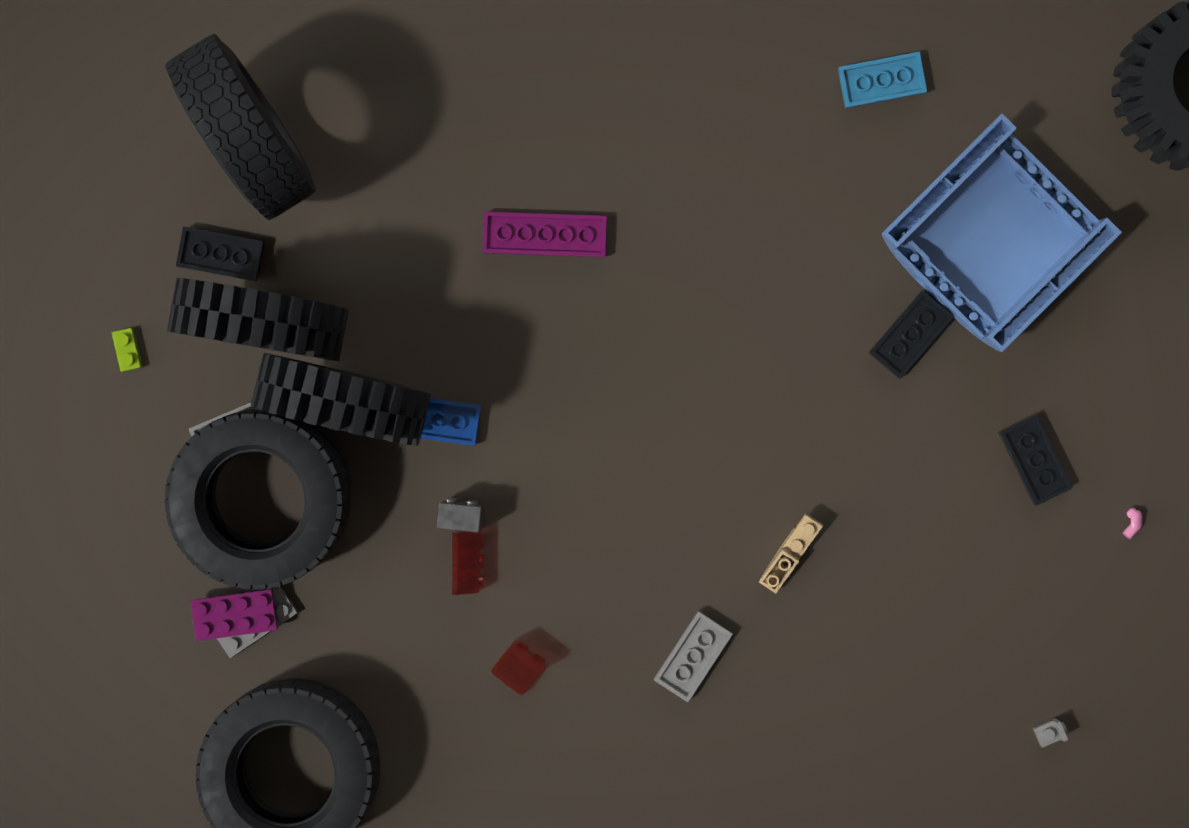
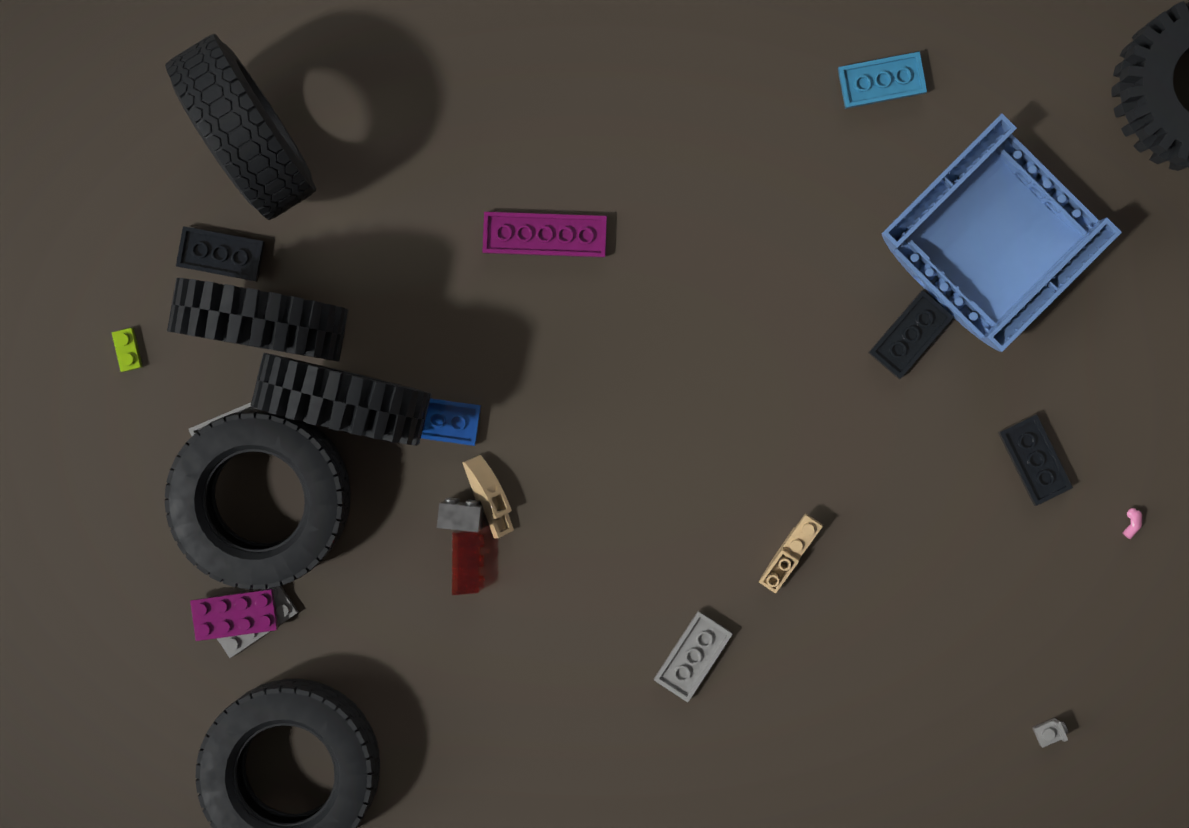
clear red bracket [491,639,547,695] -> none
none -> tan slope [462,455,514,538]

